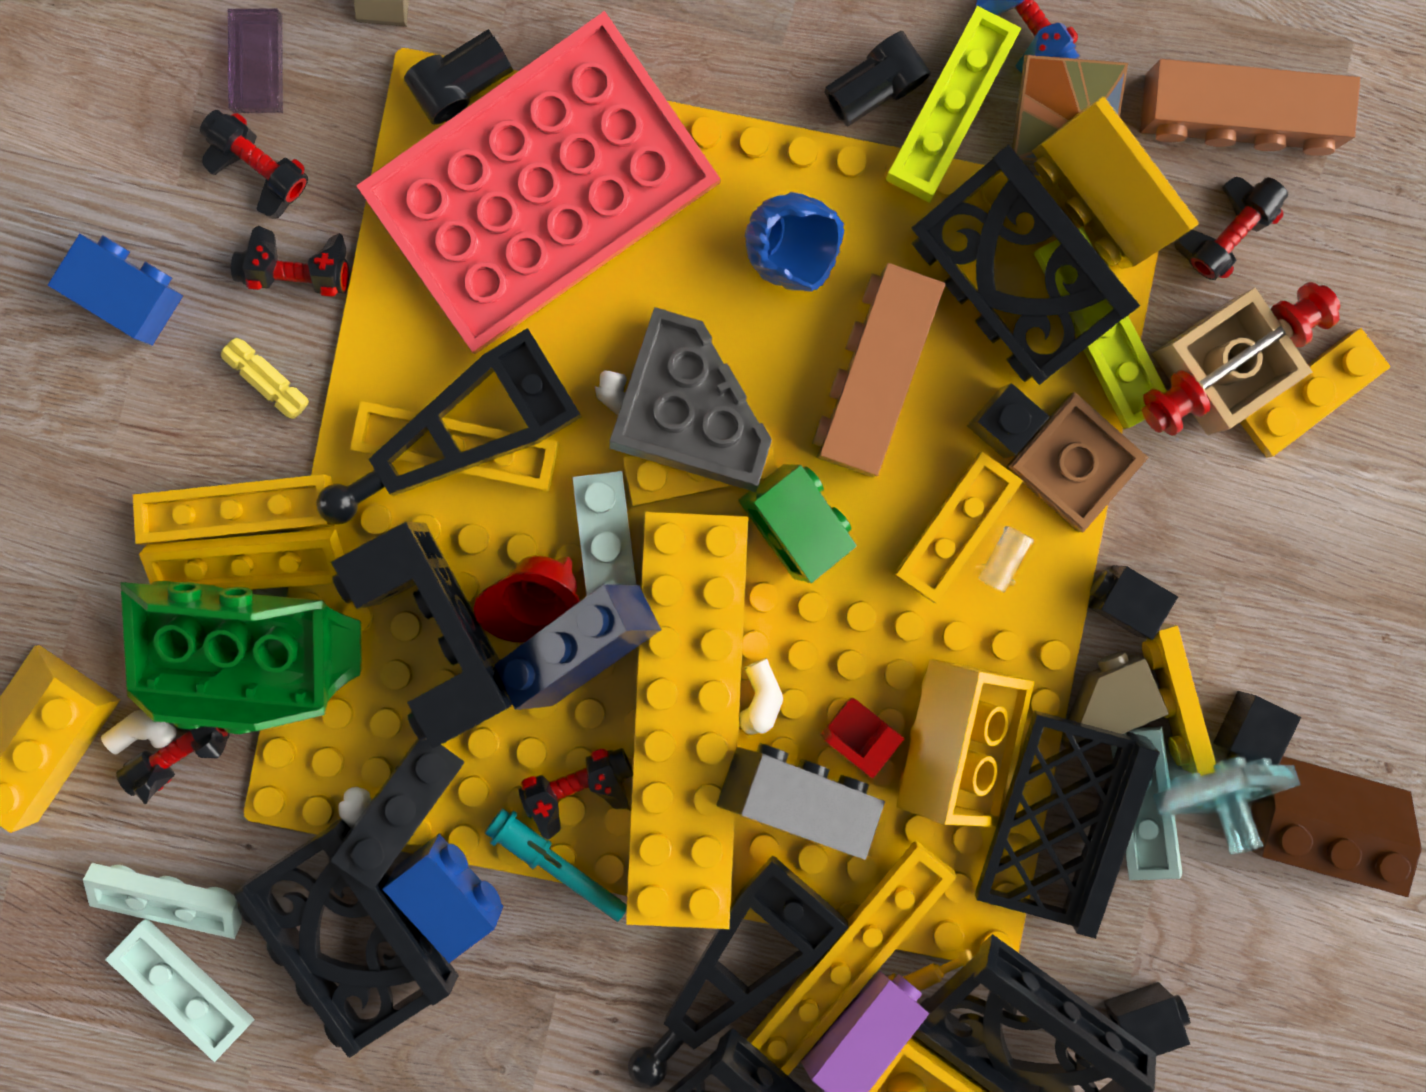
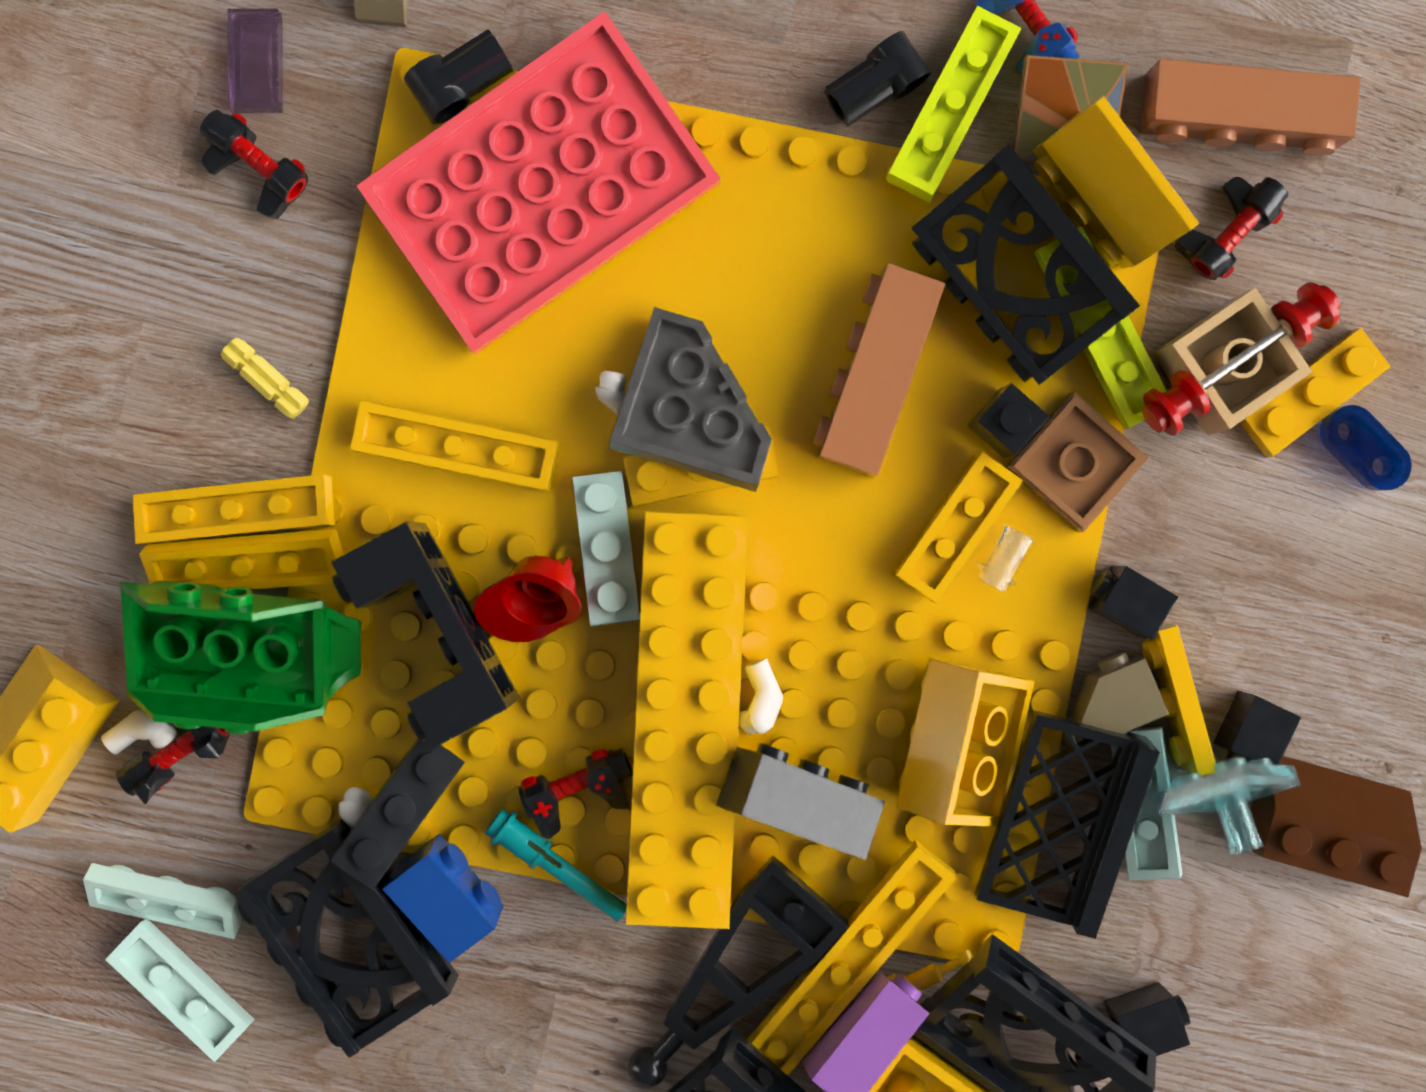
blue brick [48,233,184,346] -> none
black piece [231,226,349,297] -> none
black plate [317,328,582,524] -> none
dark blue brick [494,584,661,710] -> none
brick [738,464,857,583] -> none
blue hair [745,192,845,292] -> none
red panel [821,697,904,779] -> none
none -> clear blue plate [1319,405,1412,491]

